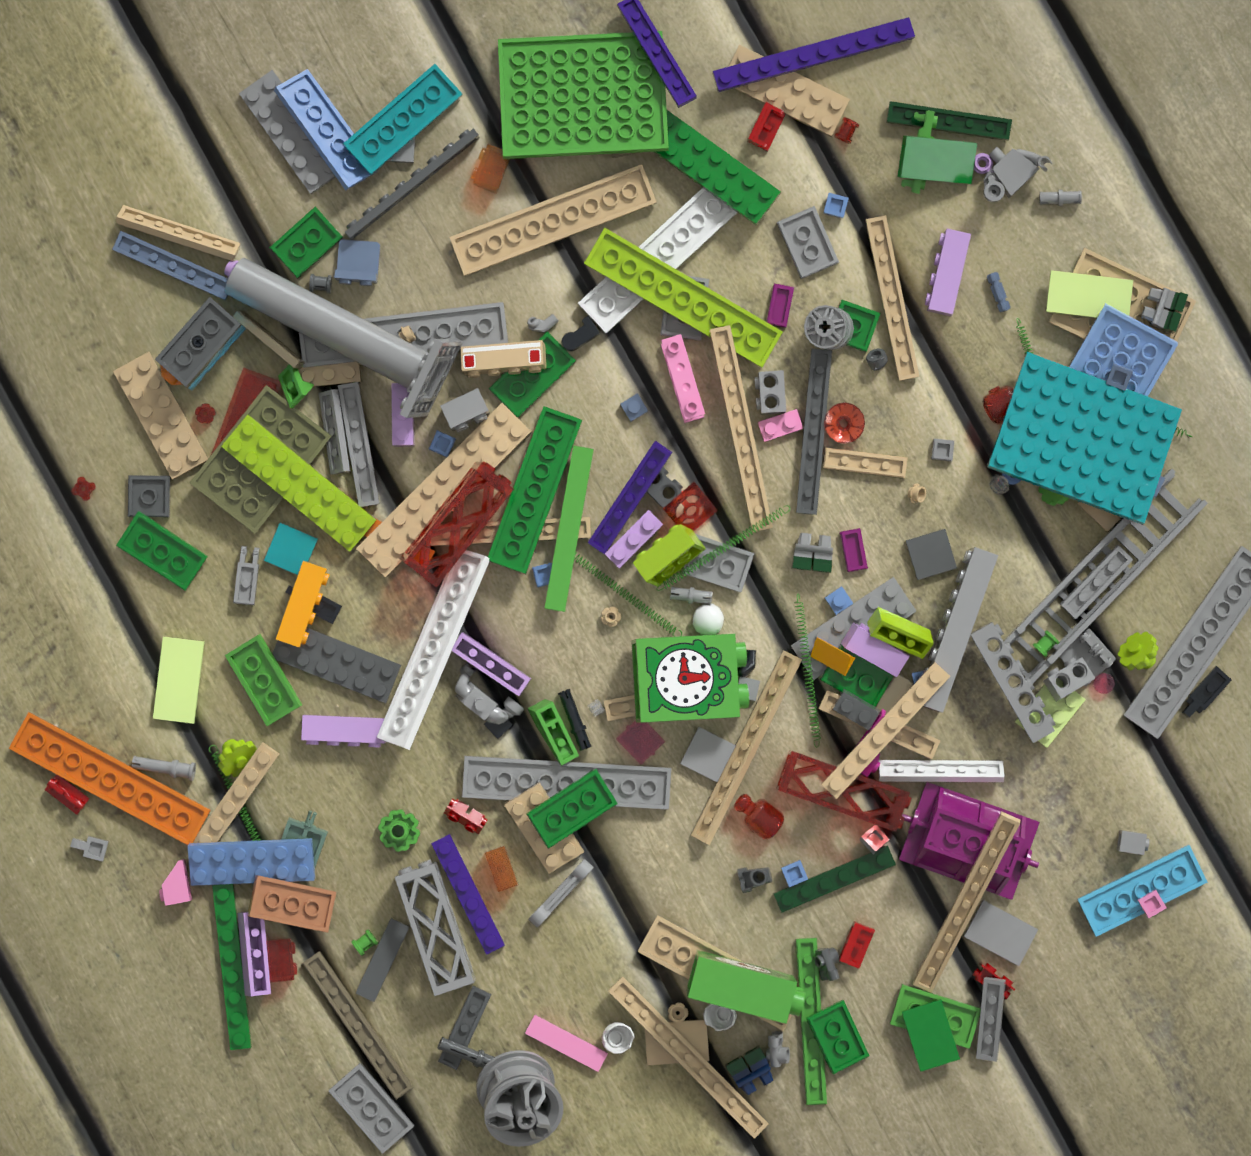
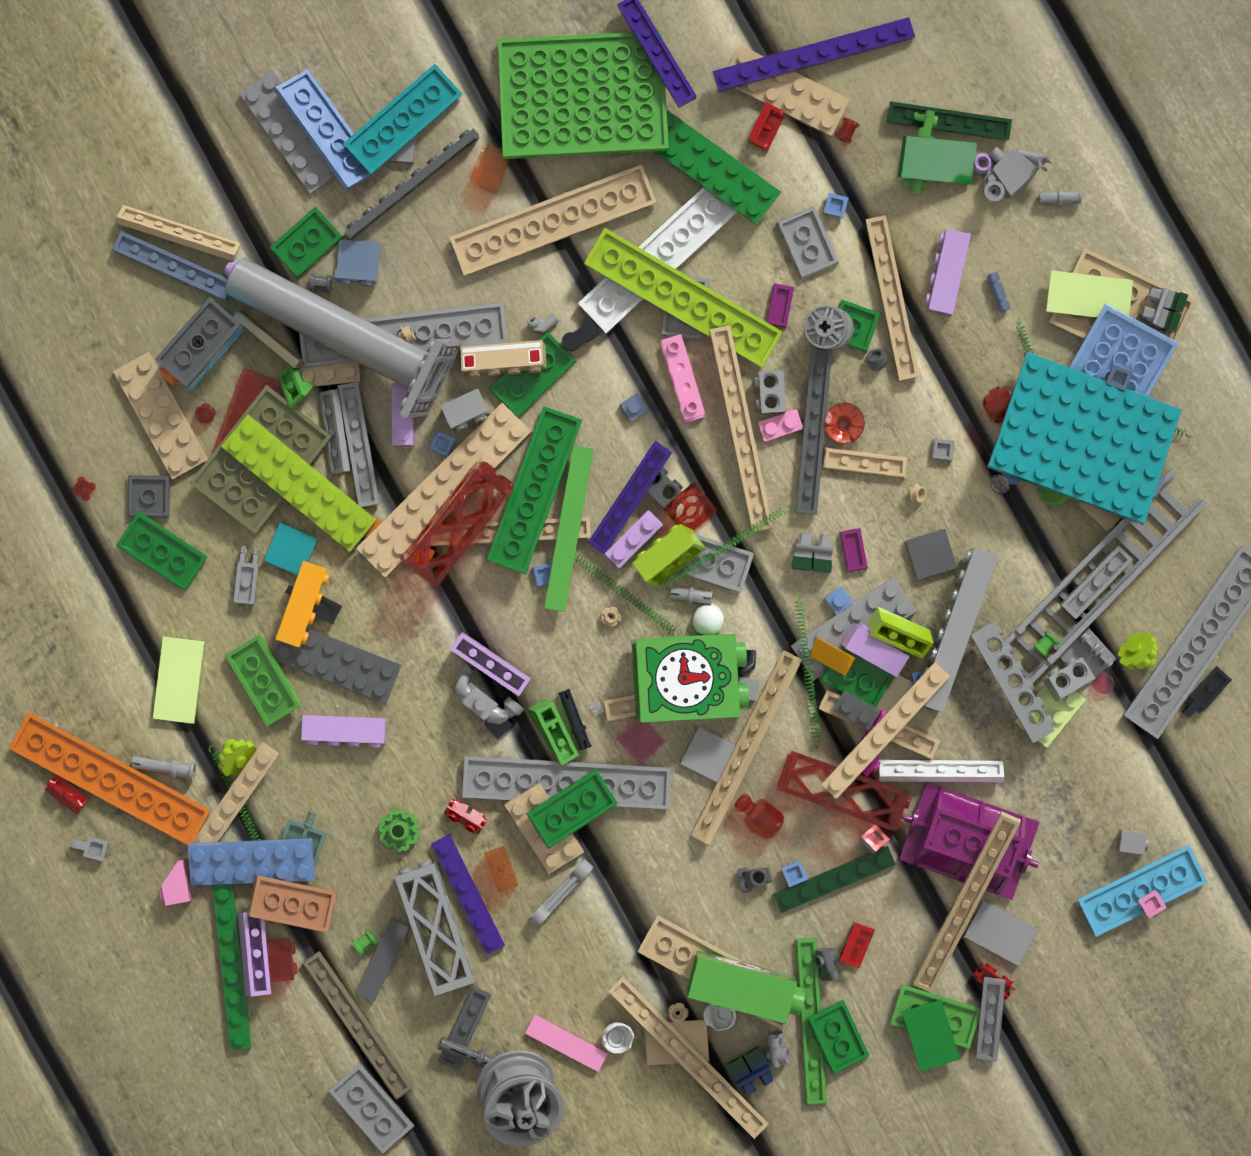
white plate [377,548,490,750] -> none

